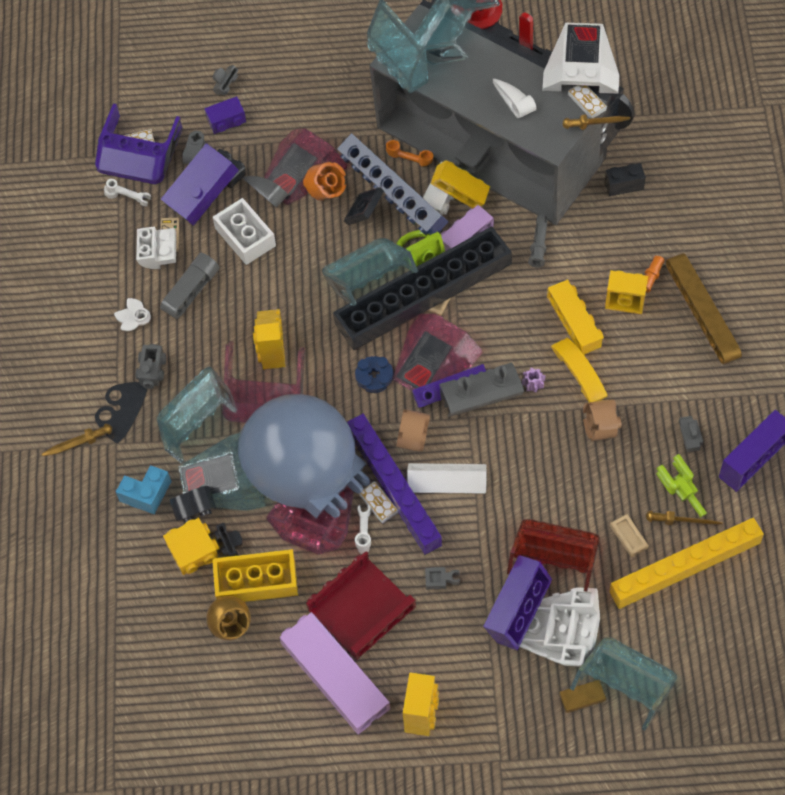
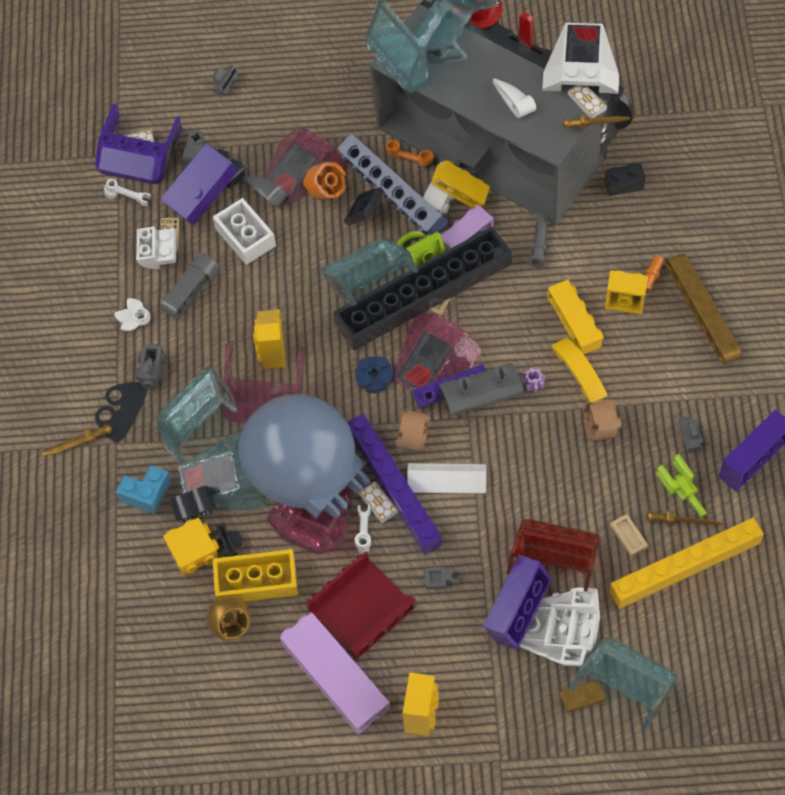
dark purple brick [204,96,246,134] -> none

